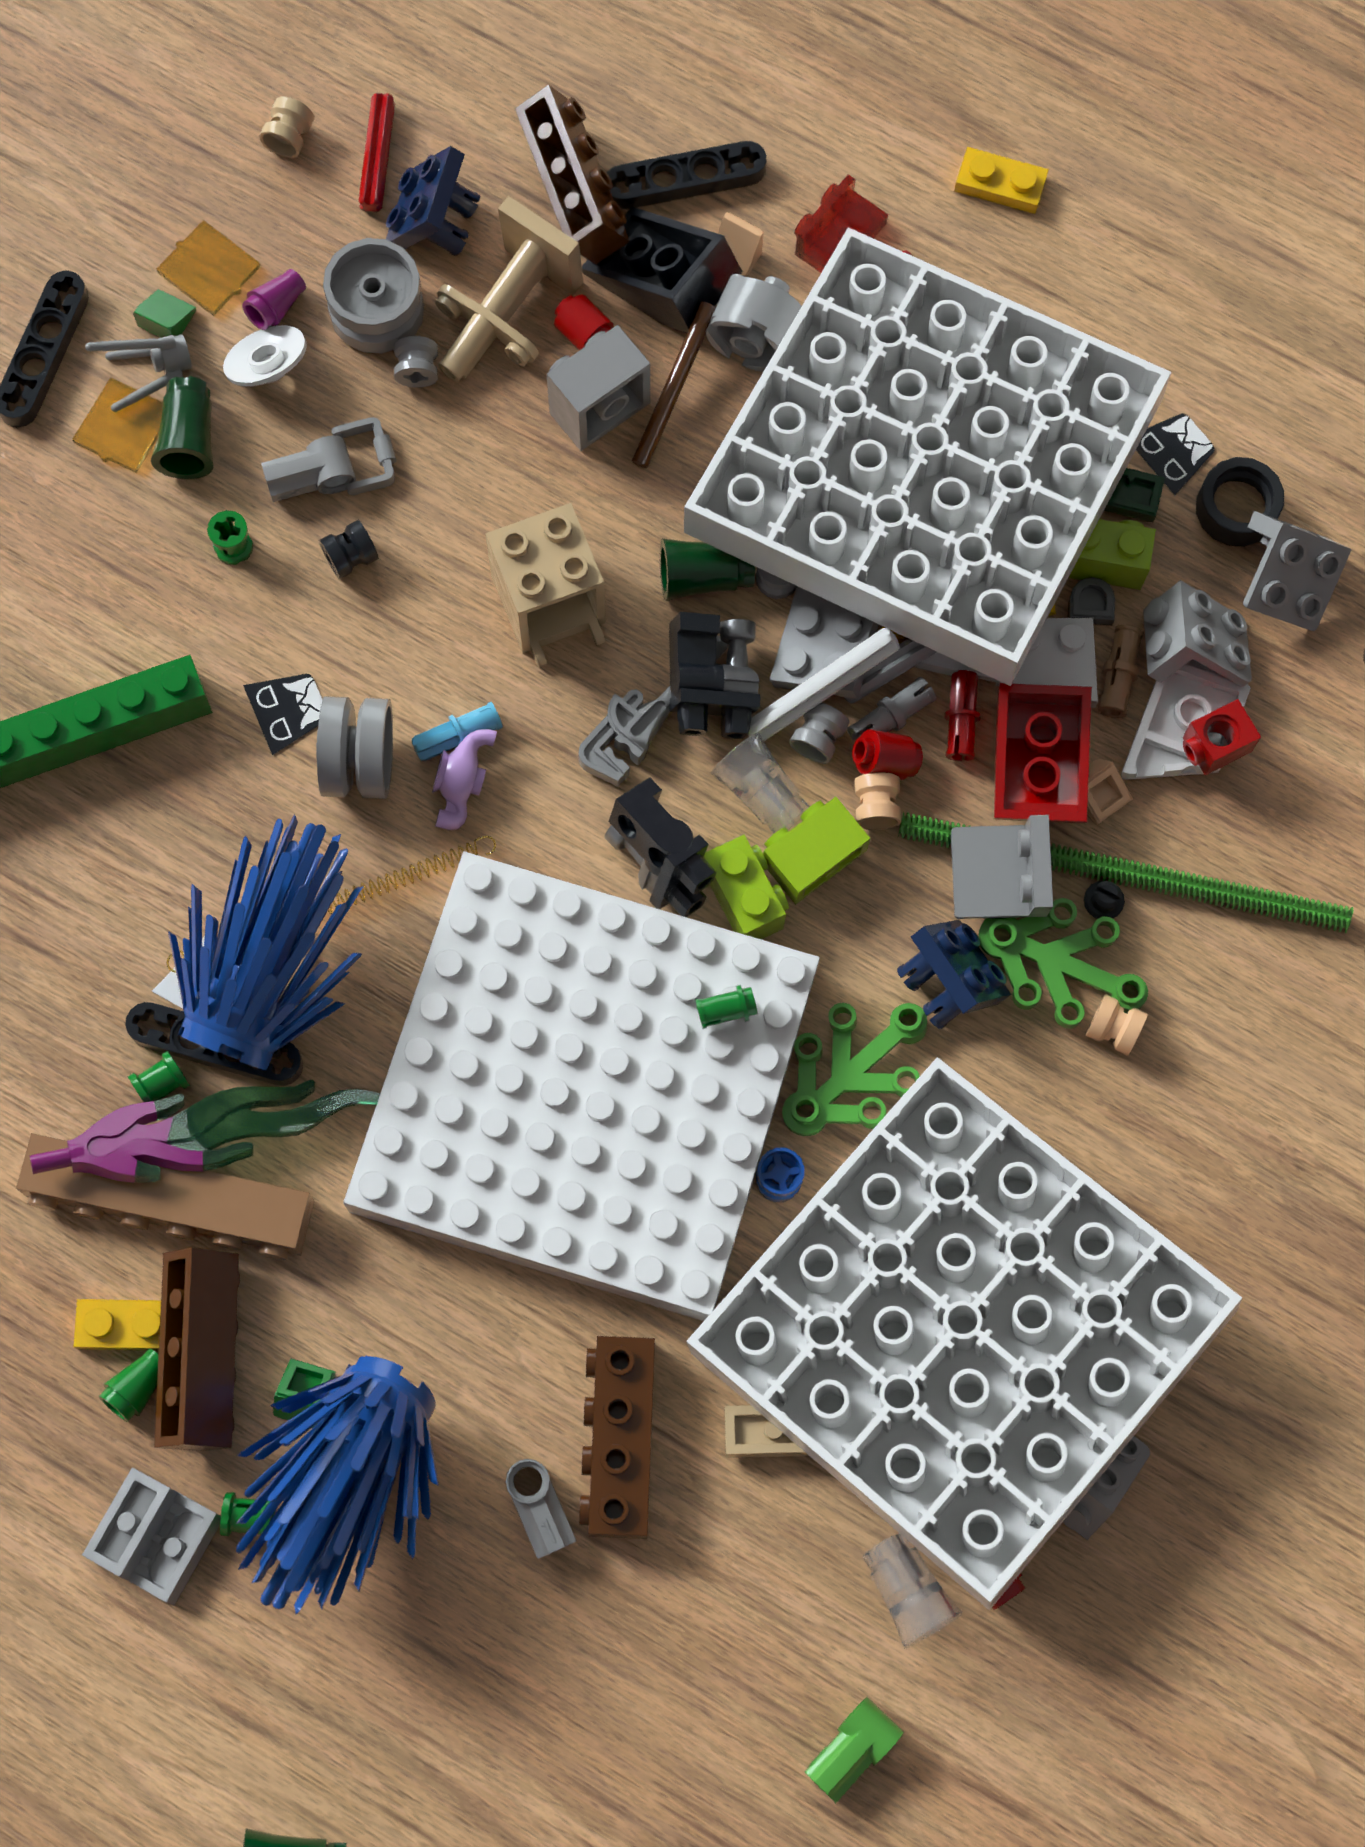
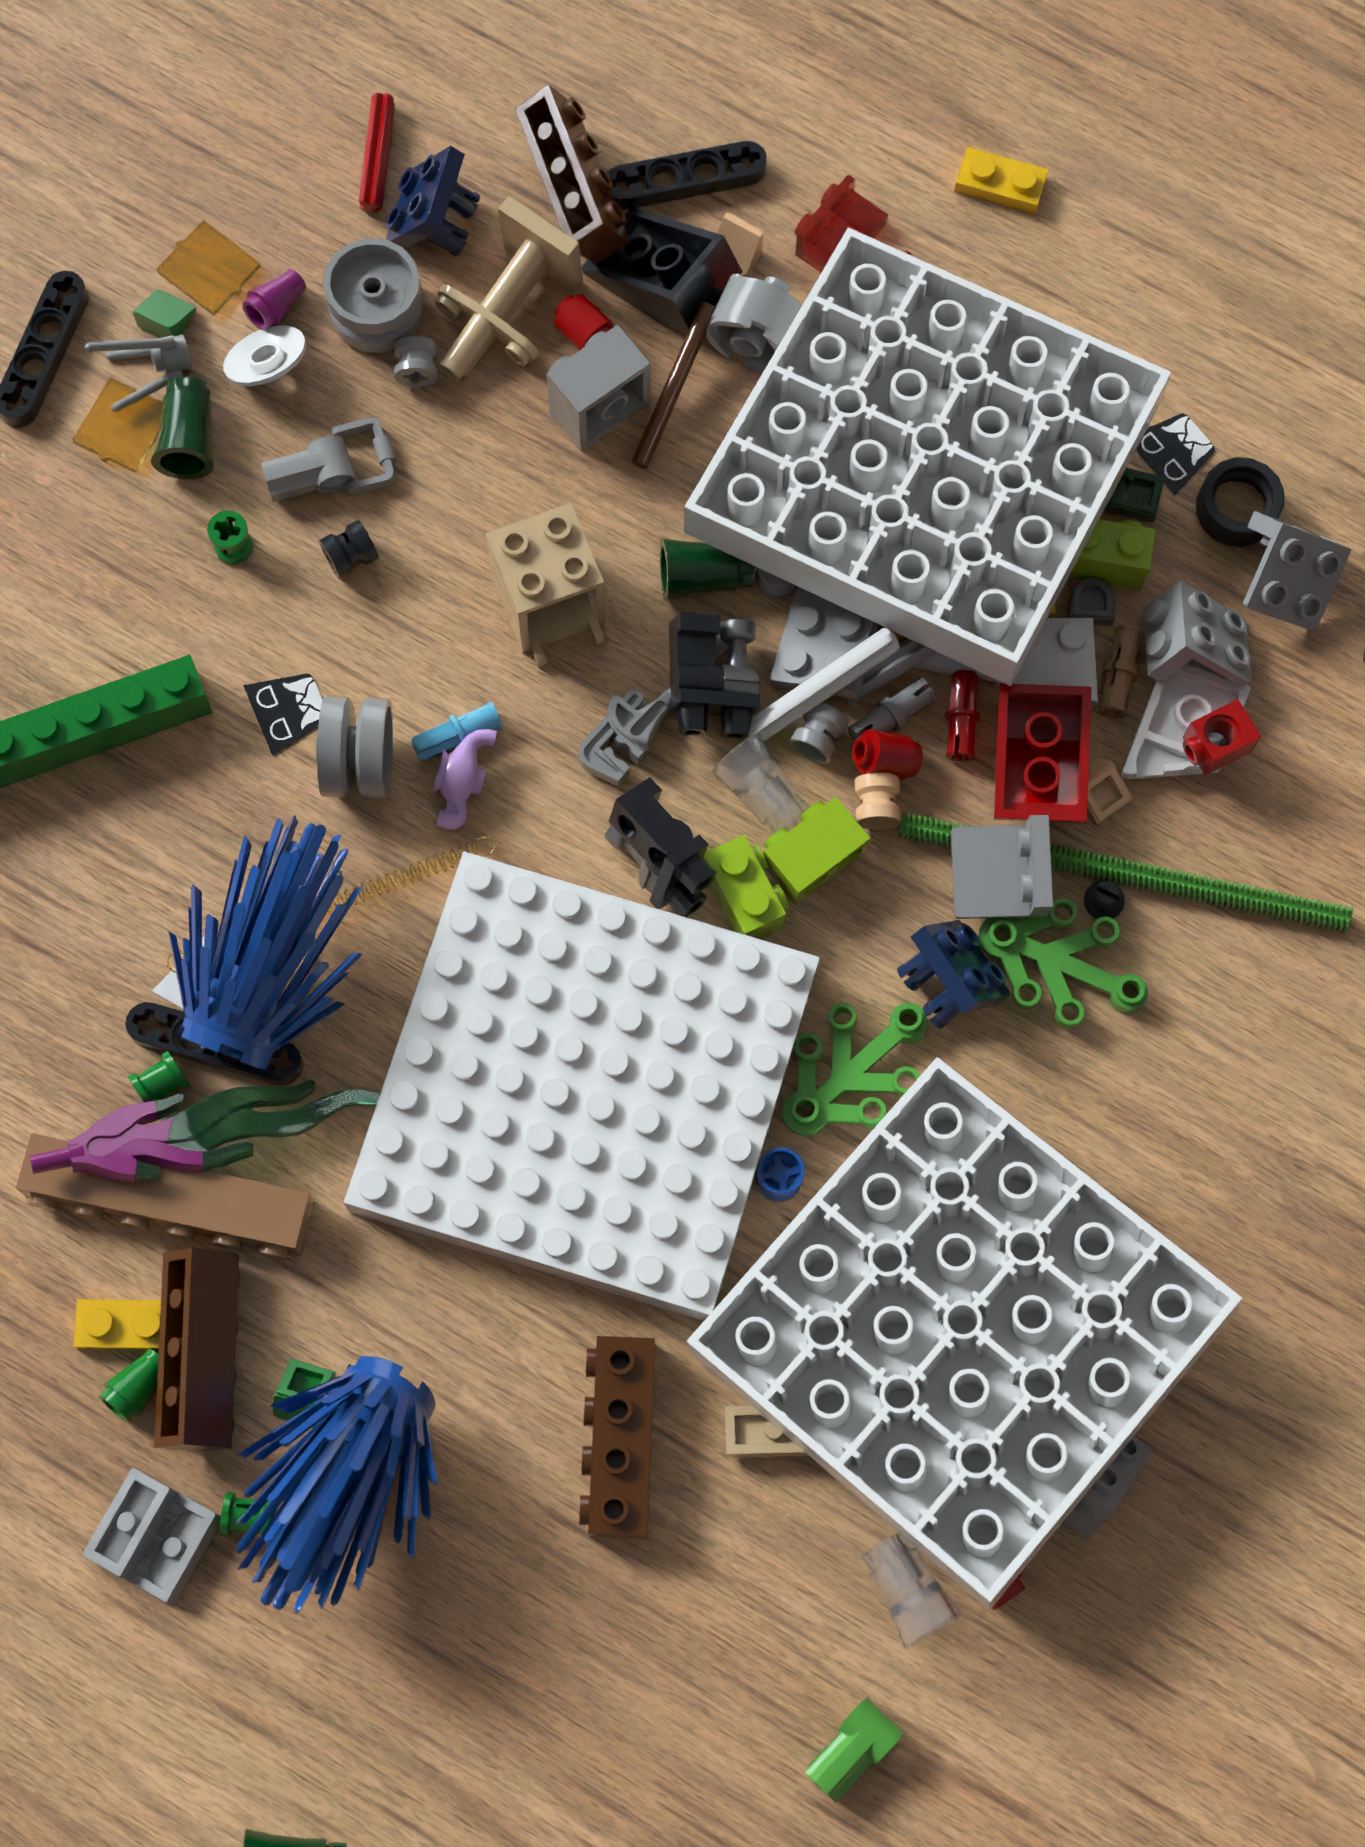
tan wheel [259,96,315,158] -> none
light grey piece [506,1459,576,1559] -> none
green pin [695,984,758,1029] -> none
light nougat wheel [1085,994,1148,1056] -> none

